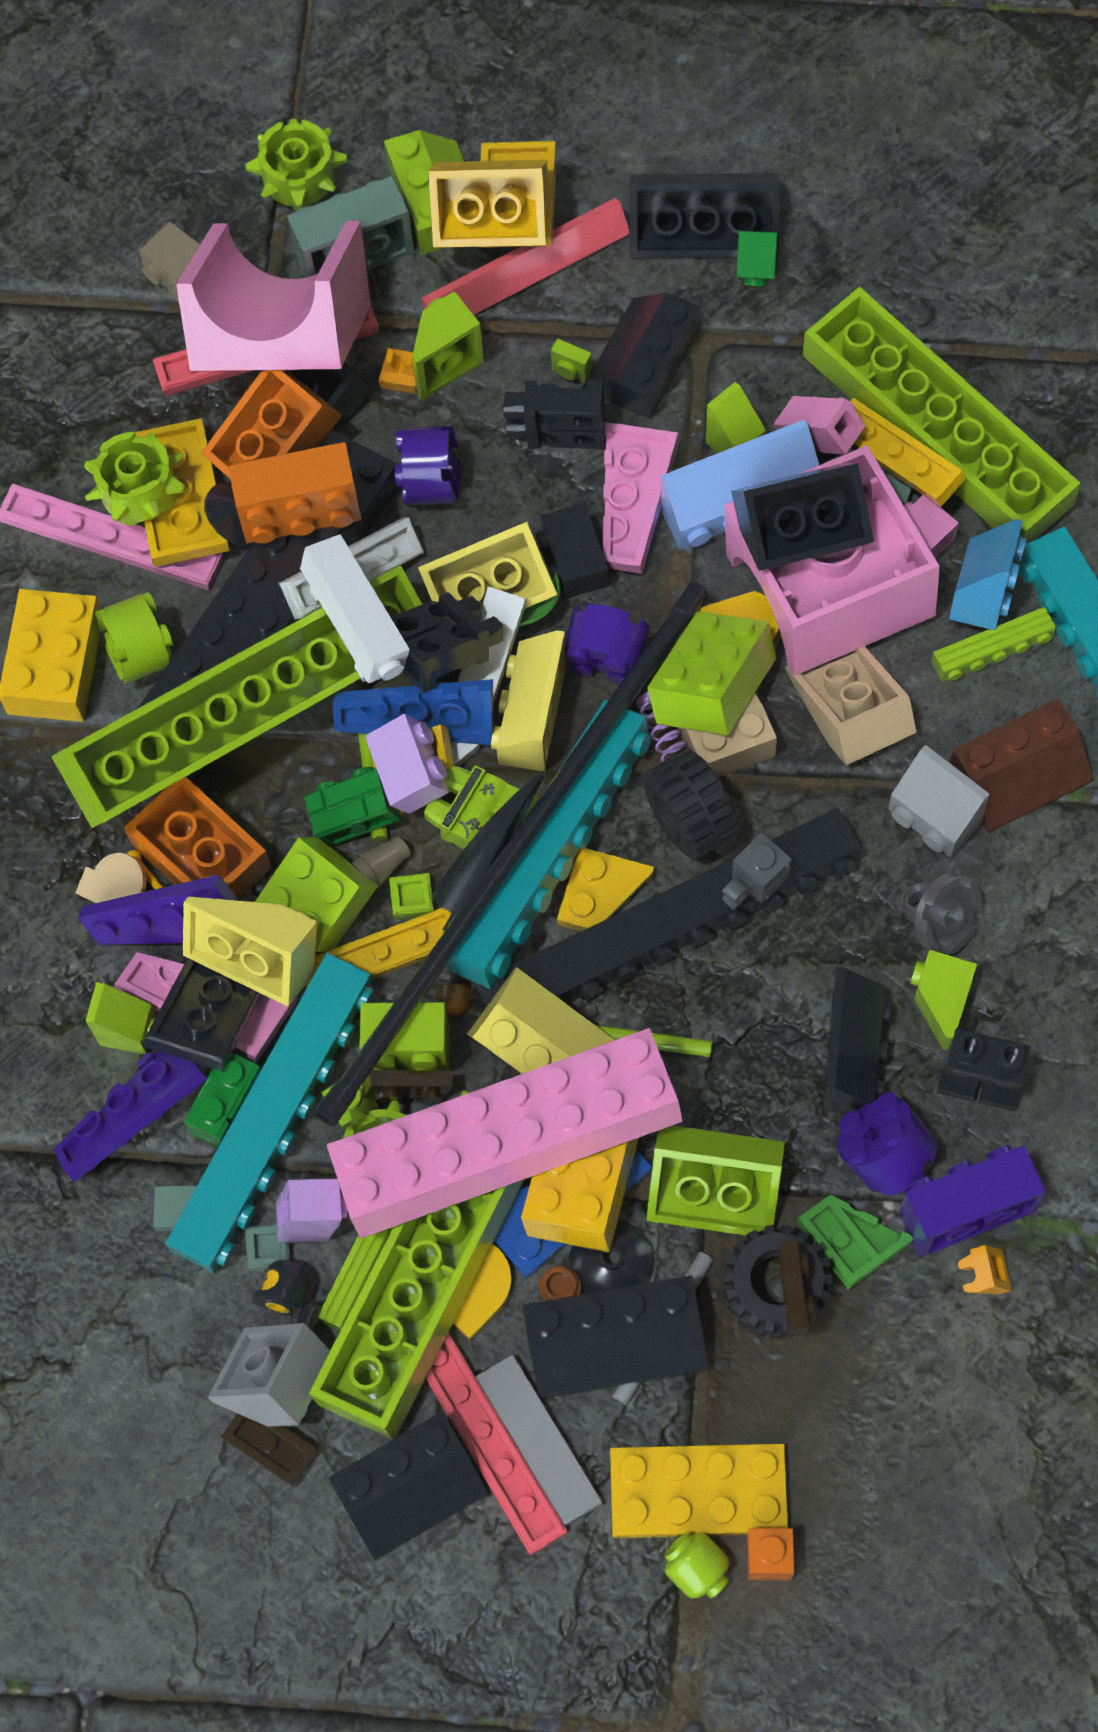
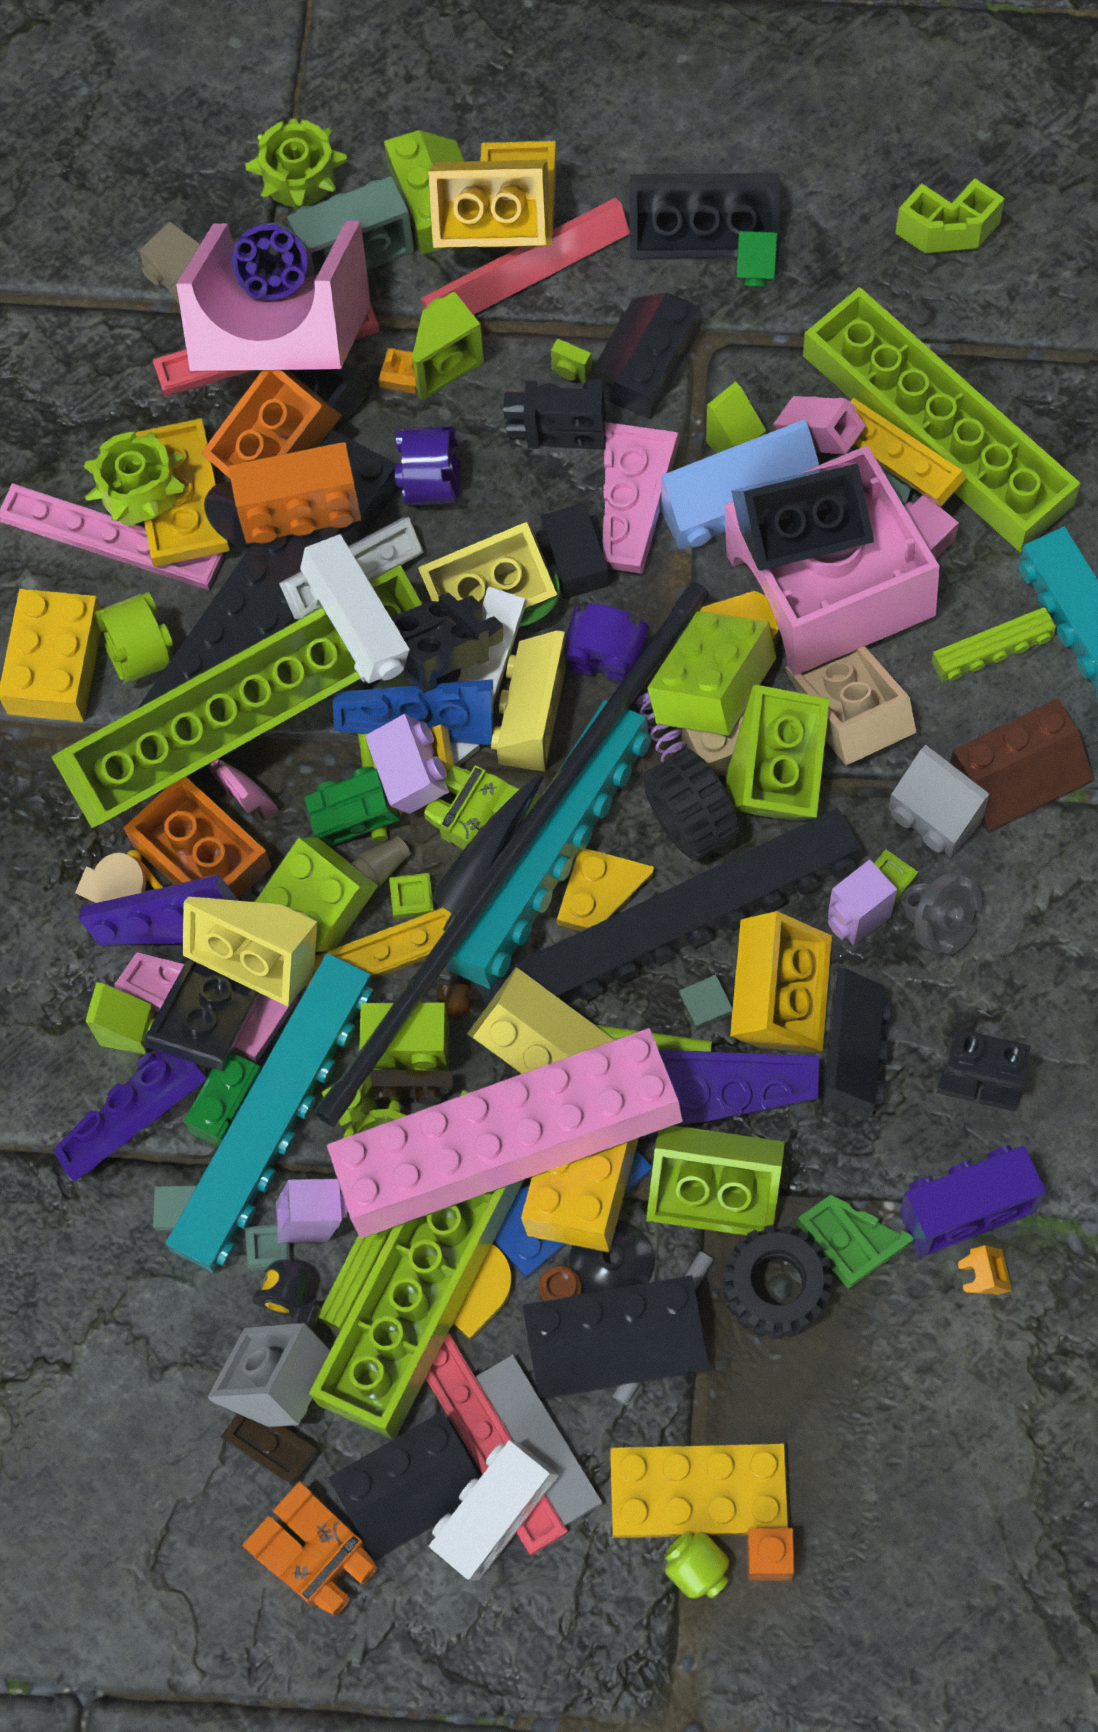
dark grey brick [722,832,792,910] -> none
dark brown plate [777,1241,815,1336] -> none
dark purple brick [838,1092,937,1195] -> none
lime slope [910,949,977,1050] -> none
dark azure slope [949,519,1026,630] -> none
none -> bright pink brick [207,759,279,819]
none -> dark purple cone [231,223,308,300]
none -> orange hips [242,1481,378,1617]
none -> white brick [429,1440,559,1581]
none -> dark purple wing [650,1050,819,1134]
none -> sand green tile [678,975,733,1030]
none -> lime slope [725,685,830,822]
none -> yellow slope [730,911,832,1053]
none -> lavender brick [828,859,897,946]
none -> lime tile [874,849,918,905]
none -> lime brick [895,178,1005,253]

